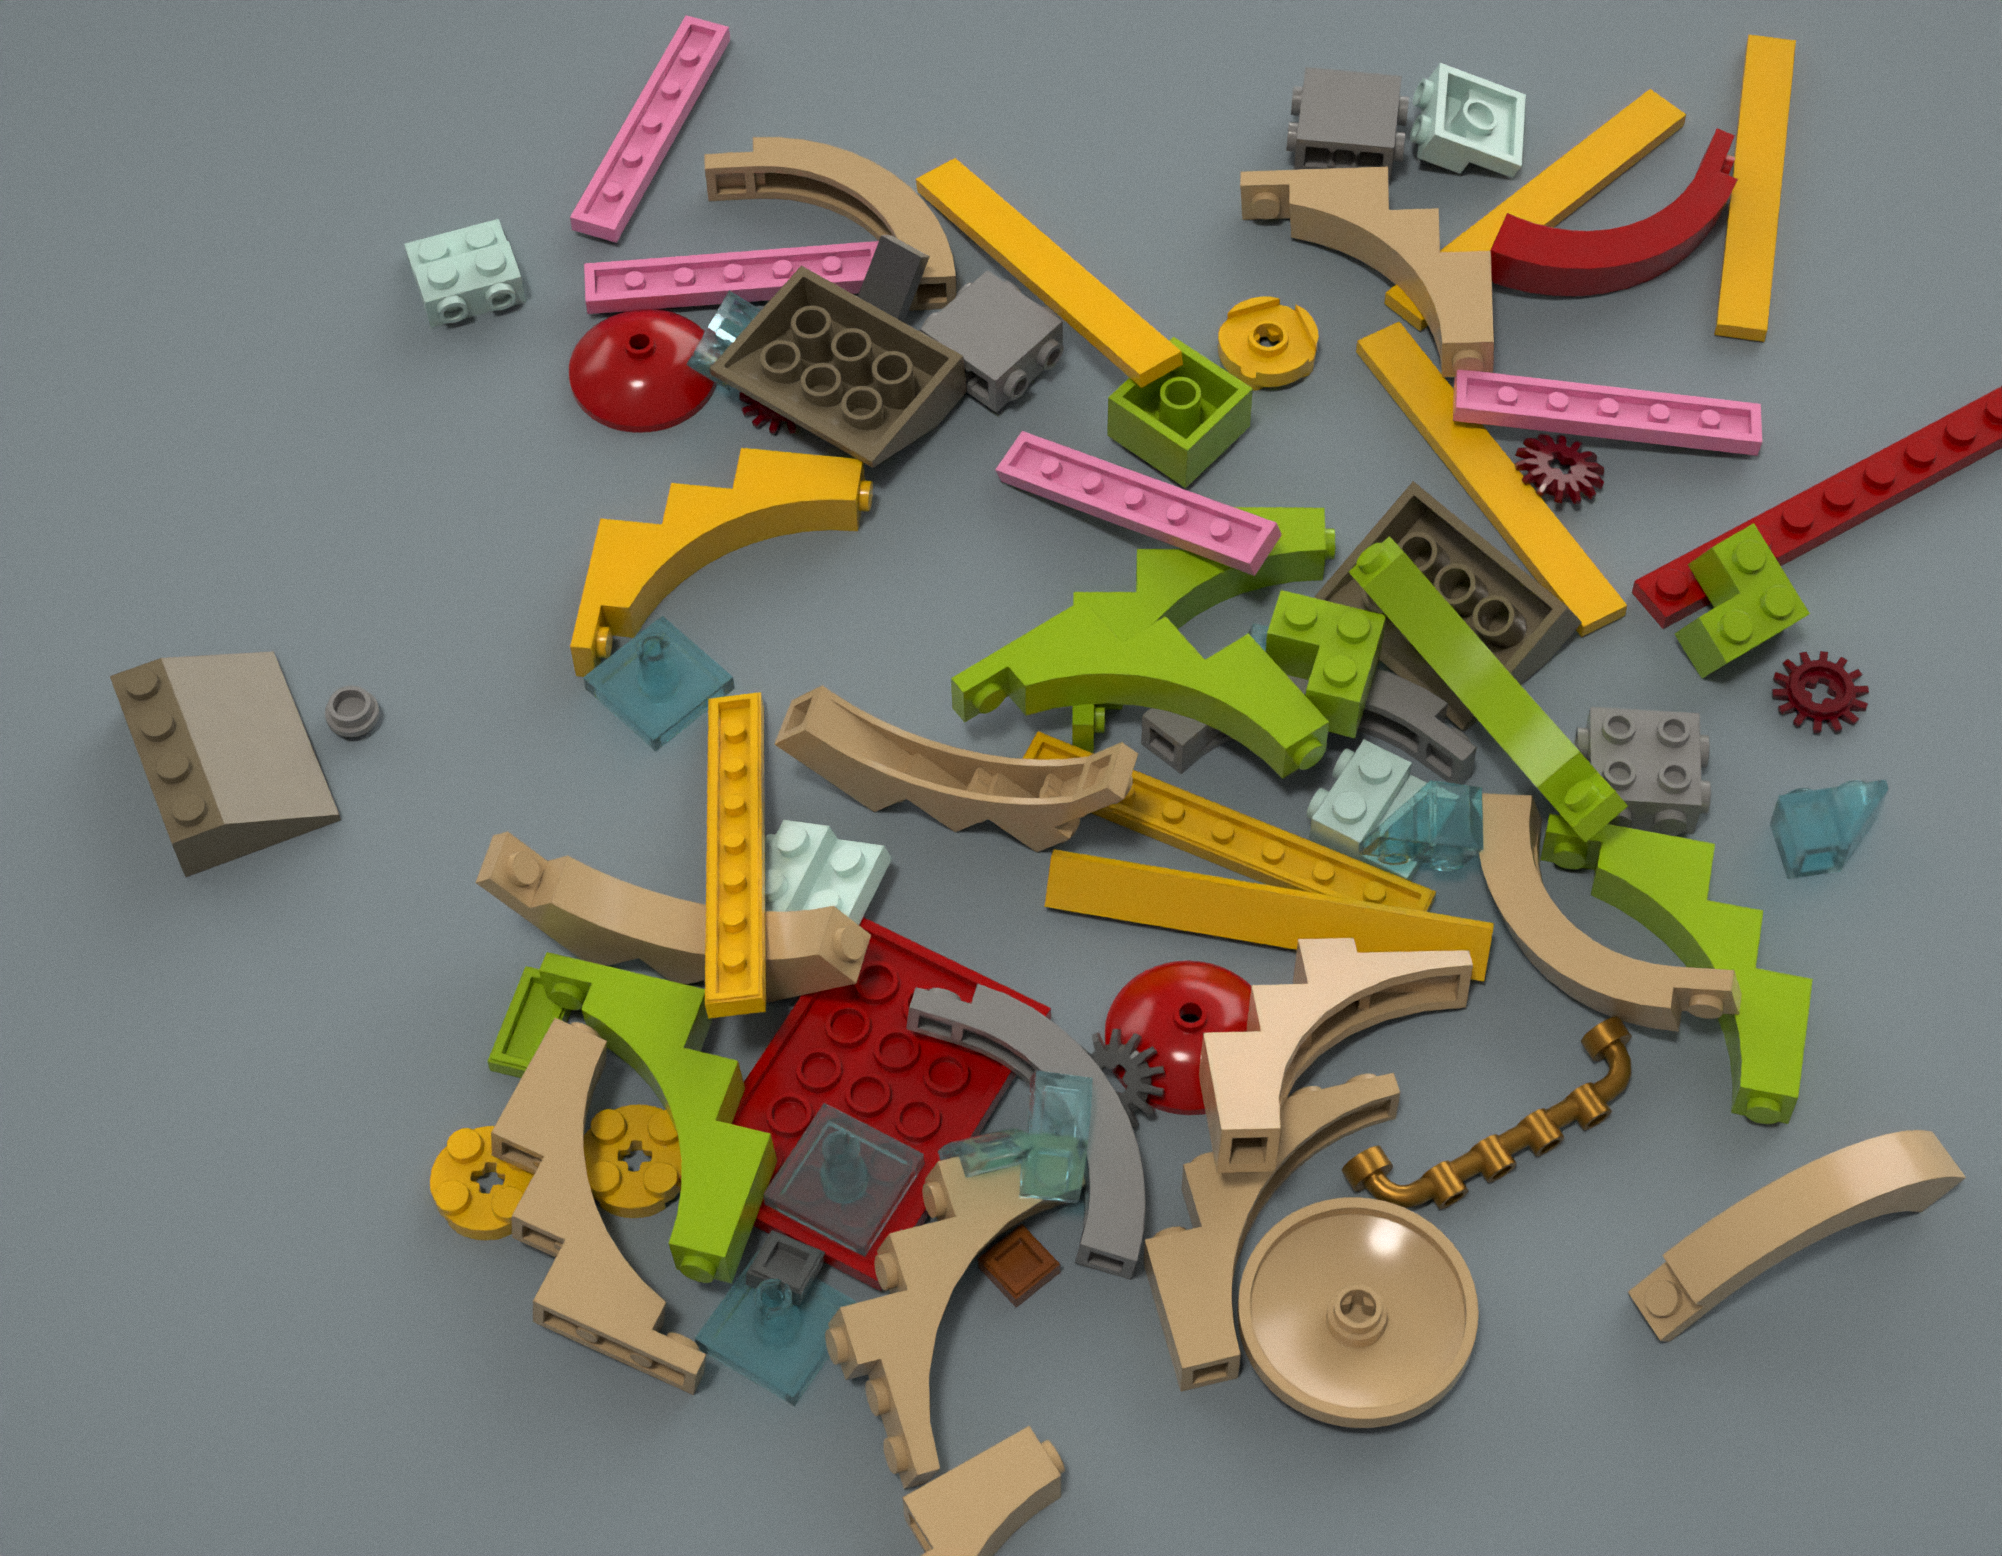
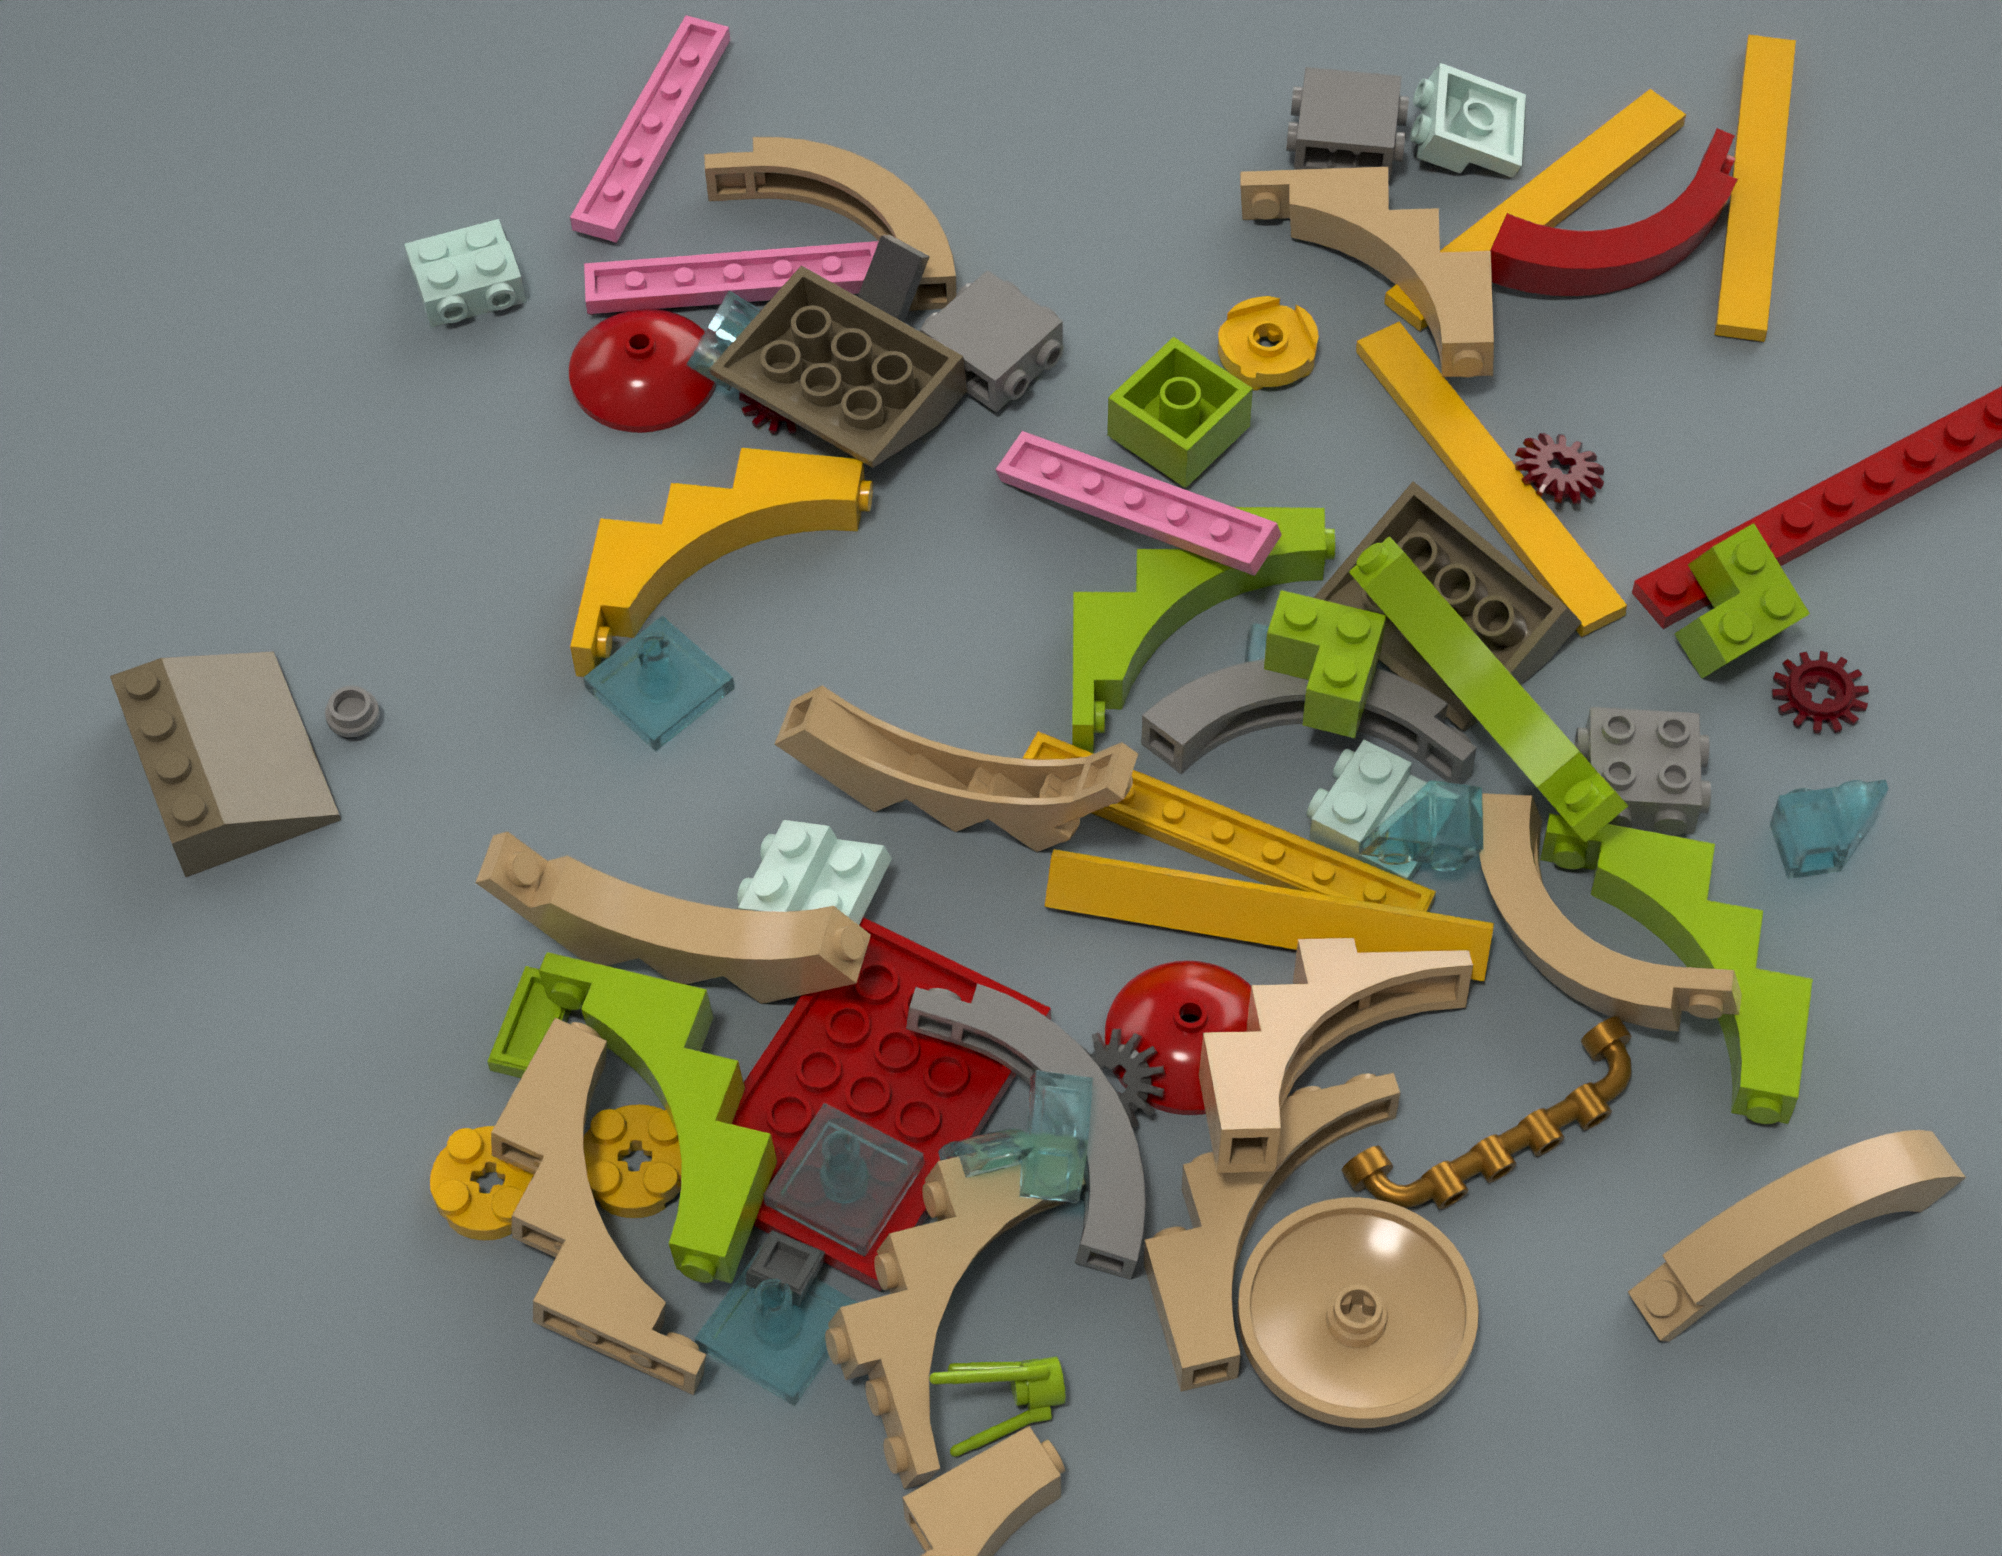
yellow tile [705,692,766,1019] -> none
yellow tile [915,158,1183,388] -> none
lime arch [951,599,1329,779] -> none
dark orange tile [978,1224,1060,1308] -> none
bright pink plate [1453,370,1762,456] -> none
none -> lime plant [929,1356,1066,1457]

